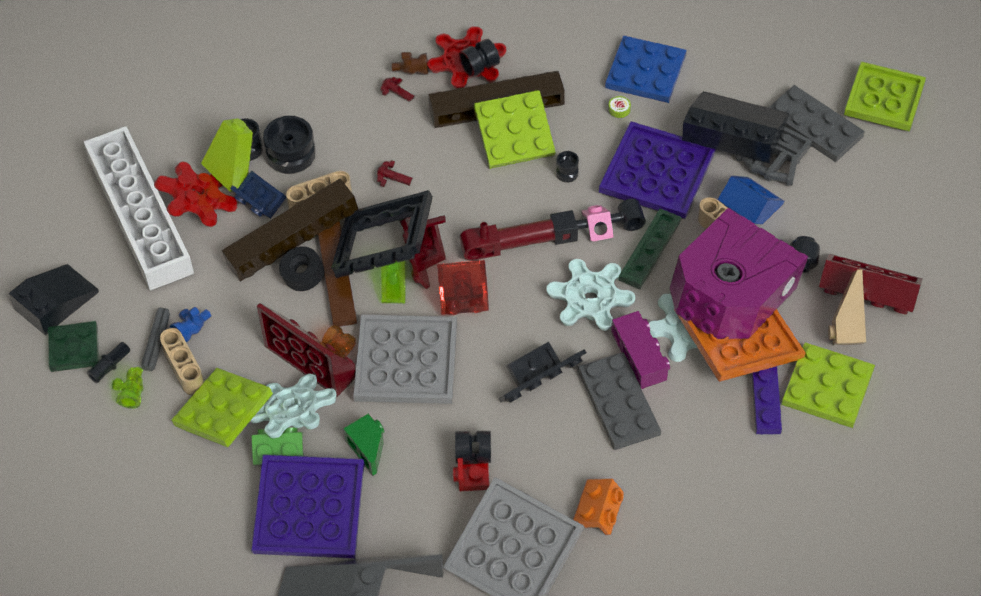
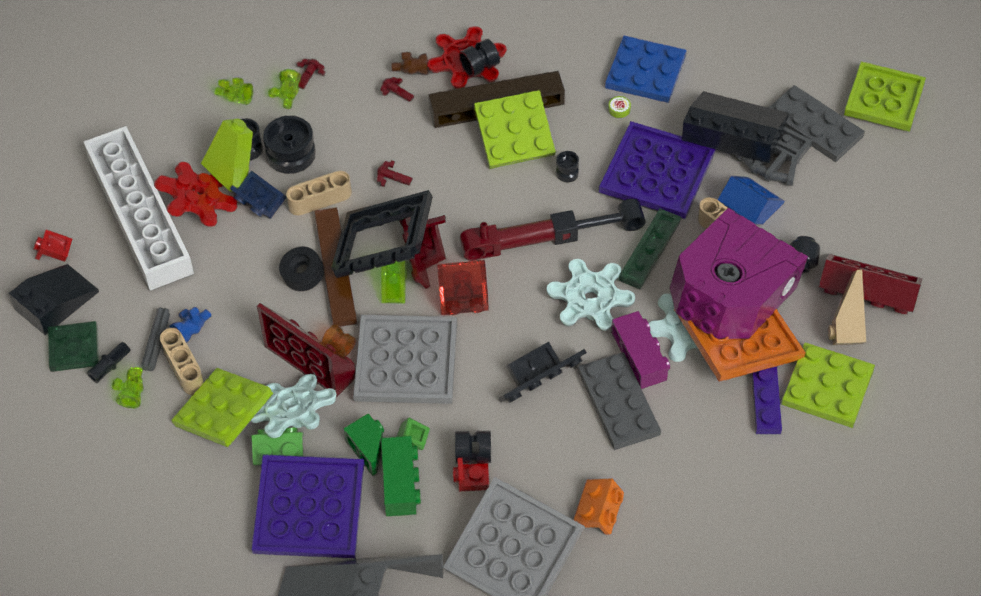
dark brown brick [221,179,358,282] -> none
bright pink bracket [582,205,613,241] -> none
none -> red bracket [33,230,73,262]
none -> clear neon green piece [215,77,253,105]
none -> clear neon green piece [268,69,301,109]
none -> dark red piece [296,59,326,90]
none -> green brick [381,436,421,517]
none -> bright green slope [397,418,430,450]

